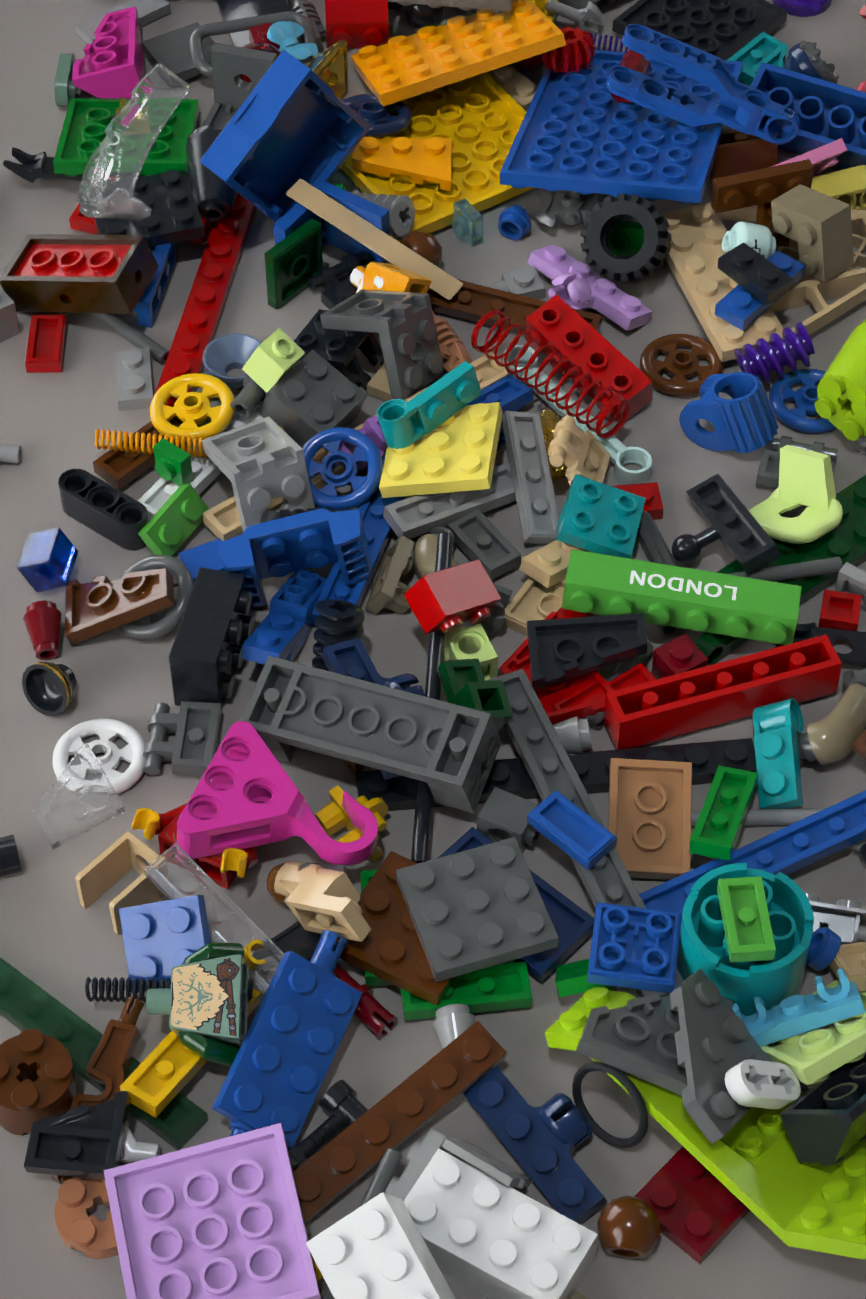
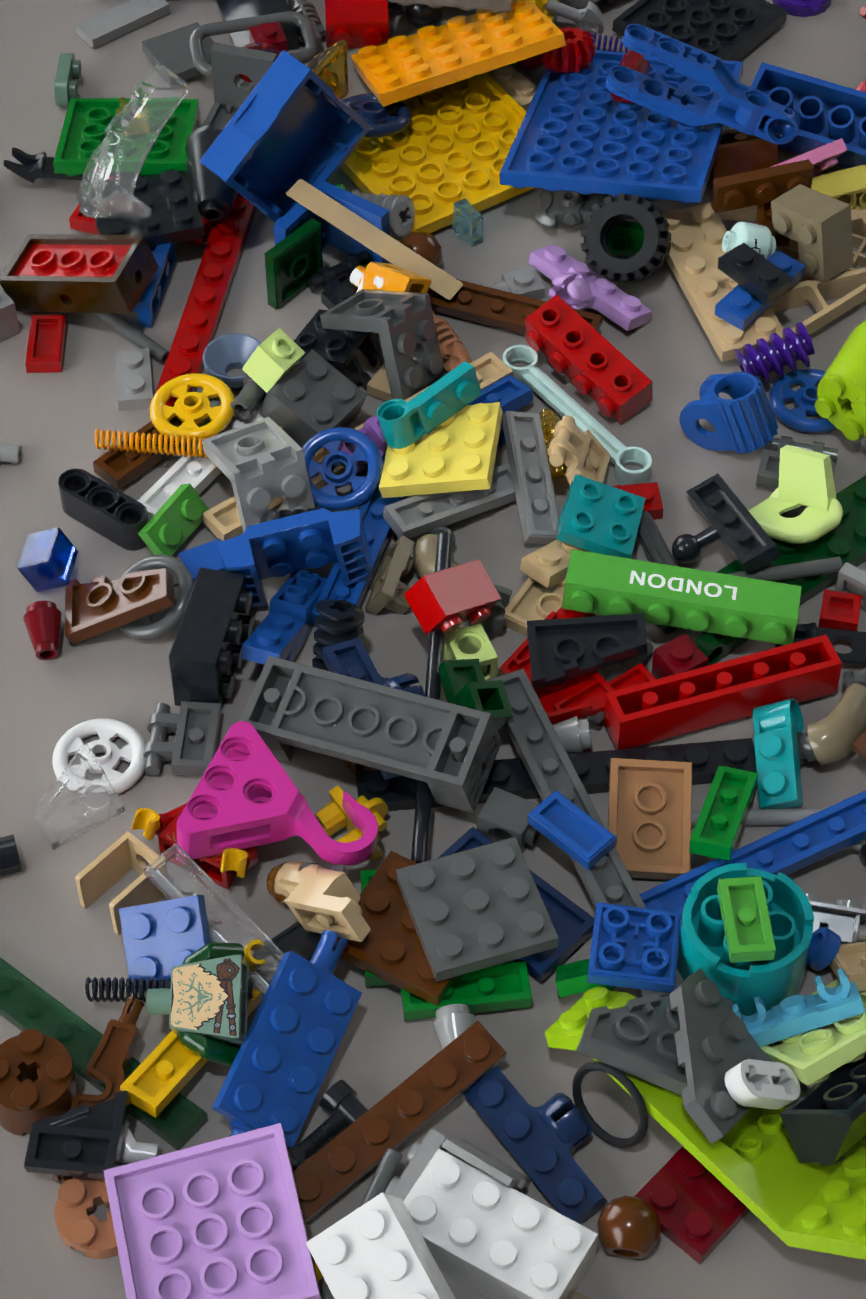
black piece [22,662,76,716] -> none
dark pink wedge [72,6,146,99] -> none
green plate [153,438,193,486] -> none
medium azure piece [267,21,318,64] -> none
dark red pin [333,963,398,1039] -> none
light orange wing [352,137,452,191] -> none
dark grey plate [447,509,521,580] -> none
red piece [471,309,630,439] -> none
blue plate [498,205,531,240] -> none
reddish brown plate [639,334,724,397] -> none
teal wing [727,32,788,86] -> none
hair [784,41,839,84] -> none

